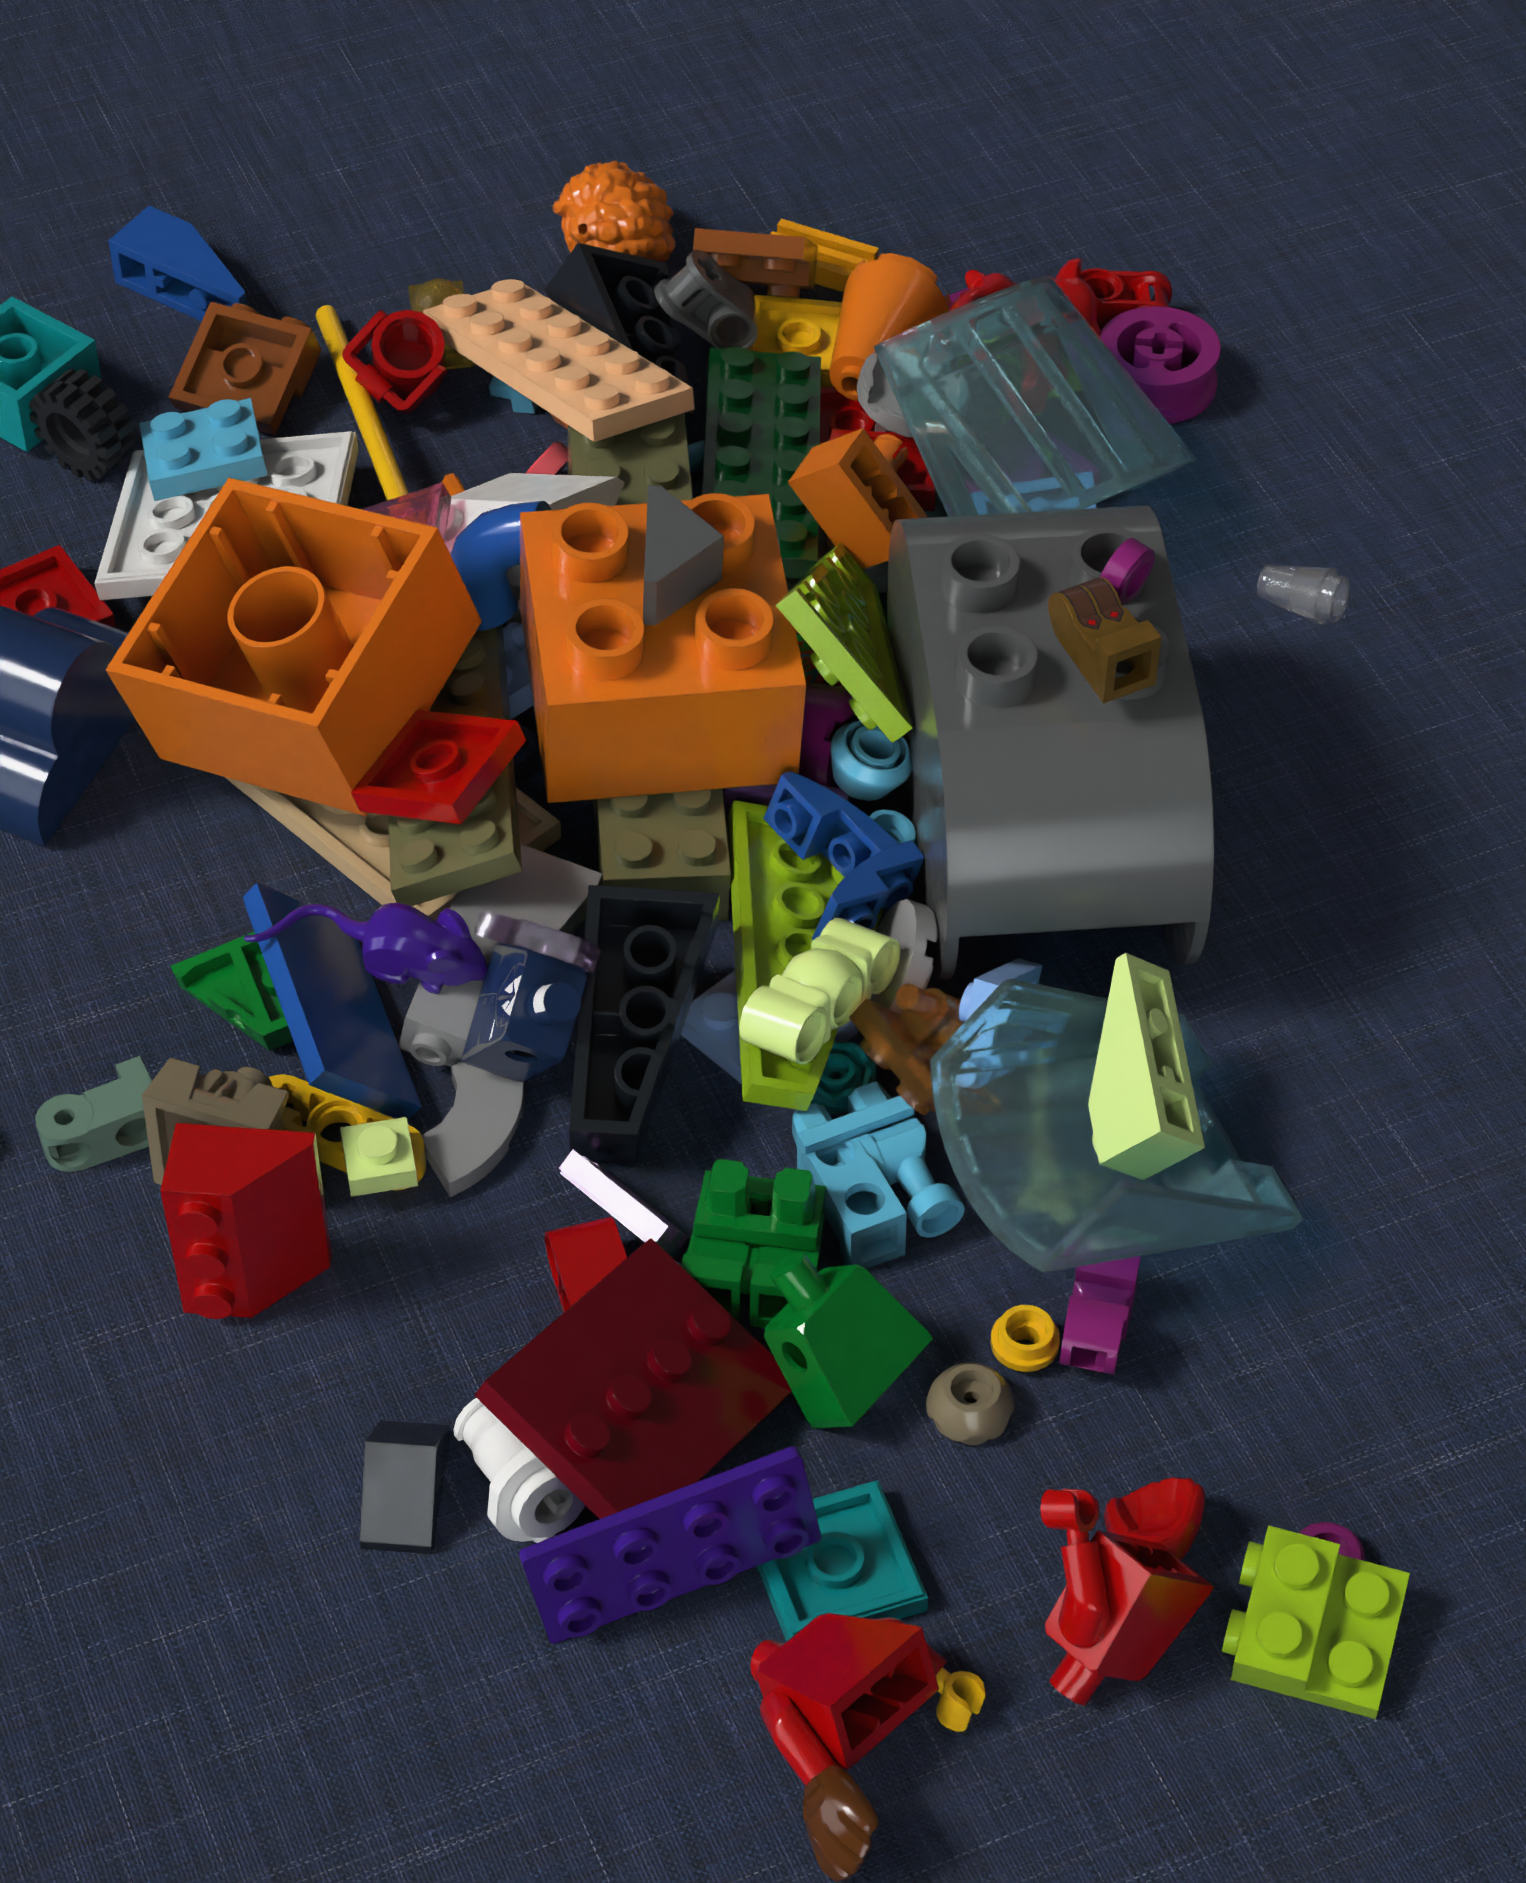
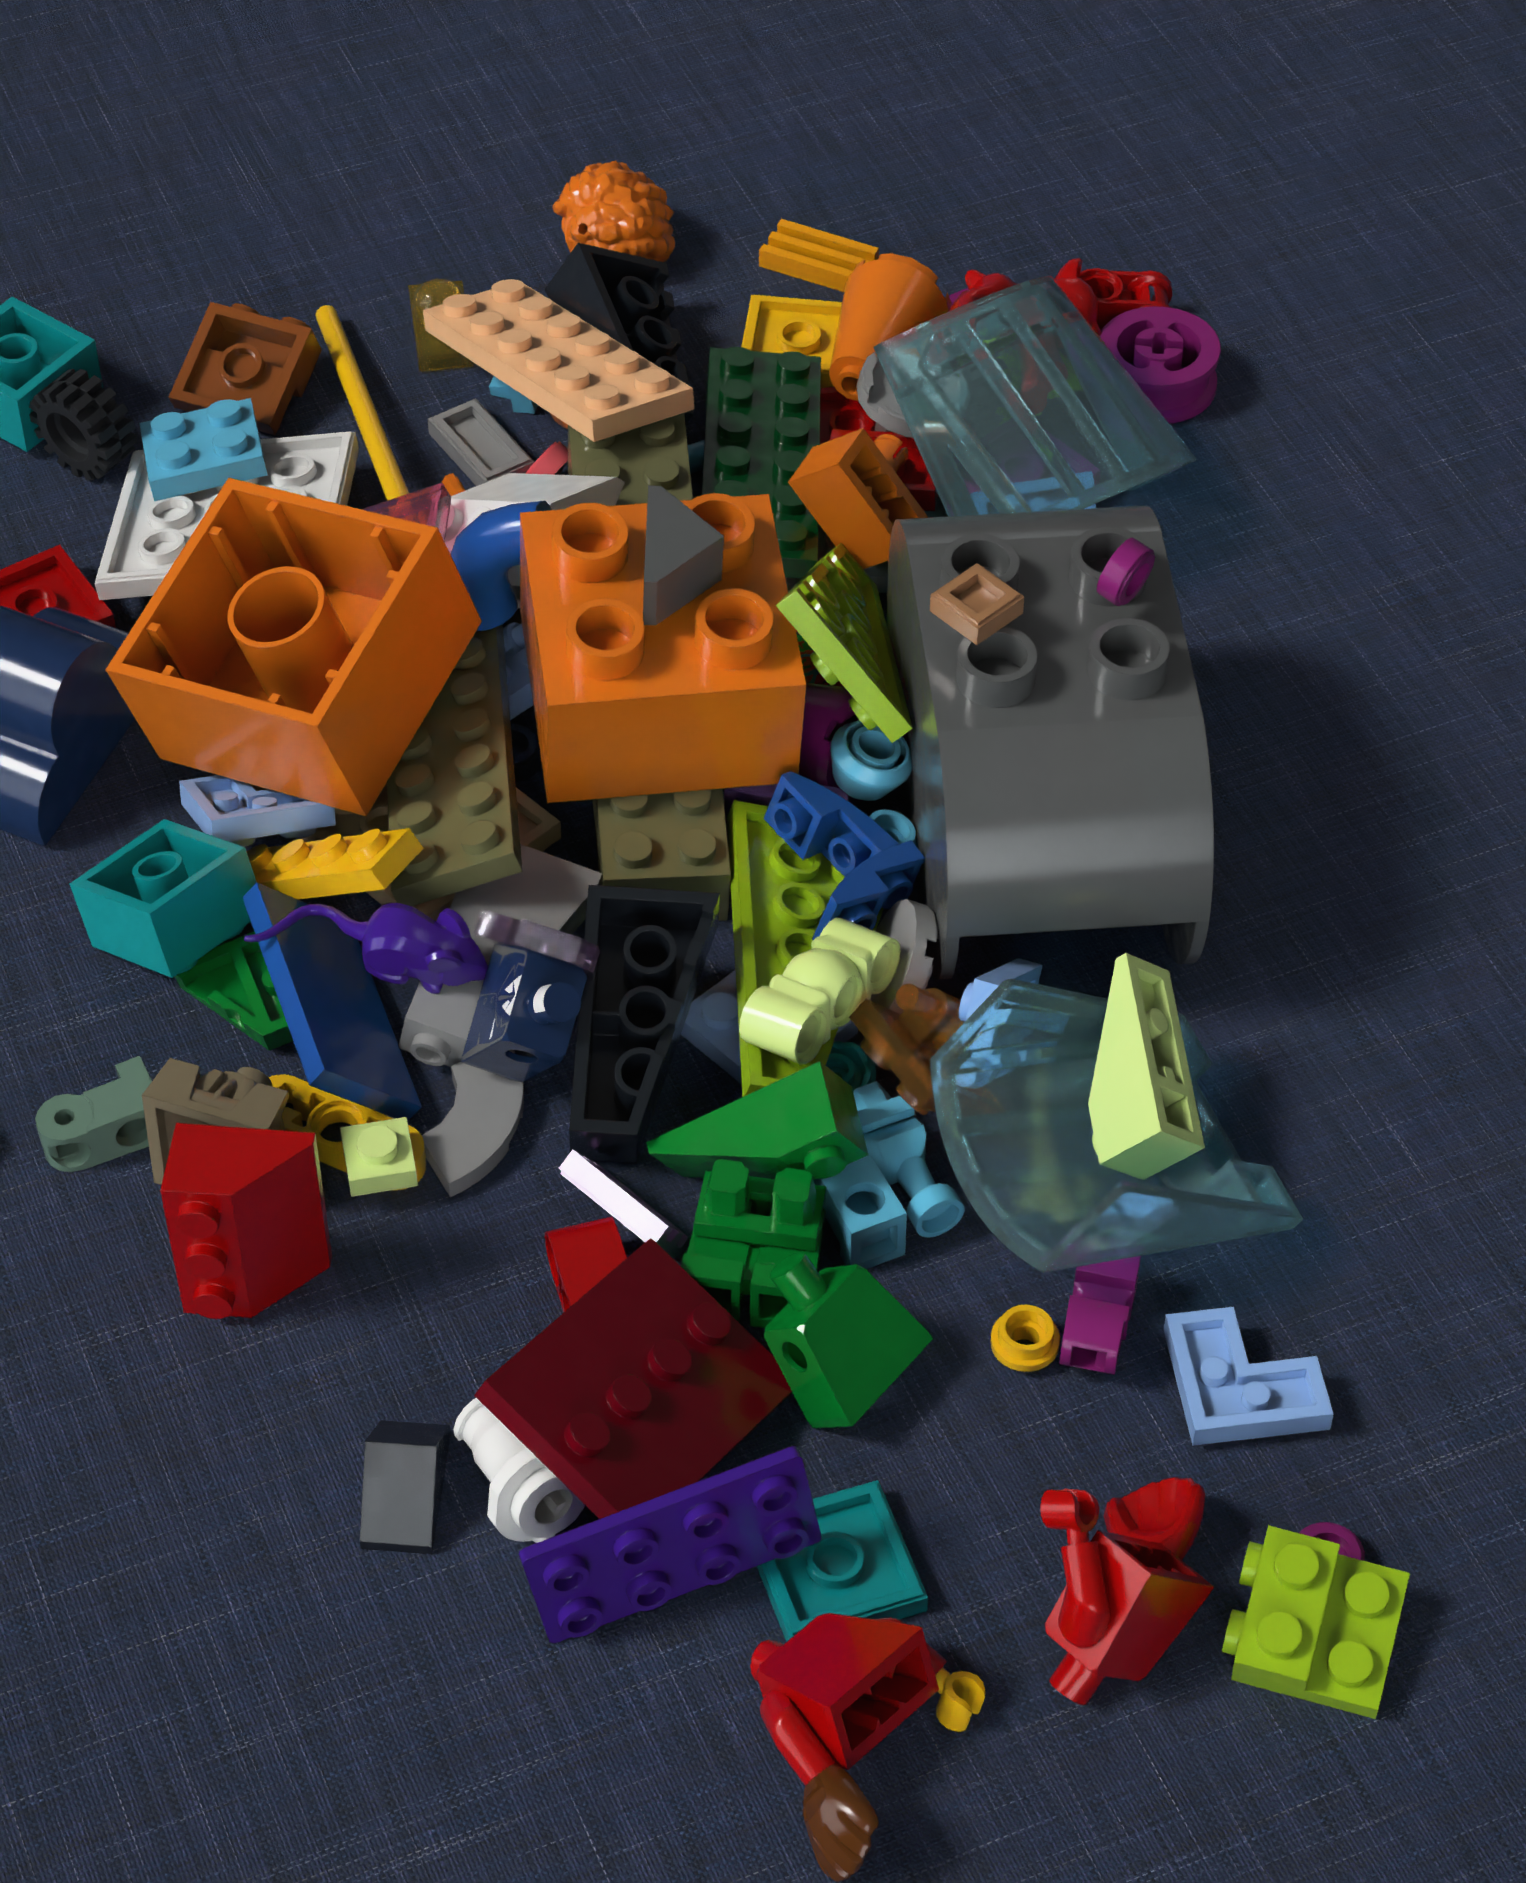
blue slope [108,205,247,322] -> none
red piece [342,310,448,414] -> none
red plate [351,710,526,825] -> none
dark grey piece [654,250,758,349] -> none
dark orange plate [693,228,818,298] -> none
dark tan plate [926,1362,1015,1445] -> none
pearl gold leg [1048,577,1162,704] -> none
clear cone [1257,564,1349,625] -> none
none -> teal brick [69,819,257,978]
none -> light blue plate [179,775,336,847]
none -> yellow plate [247,828,424,900]
none -> light grey tile [428,398,534,486]
none -> green slope [646,1061,868,1180]
none -> medium nougat tile [930,563,1025,645]
none -> light blue plate [1163,1307,1334,1446]

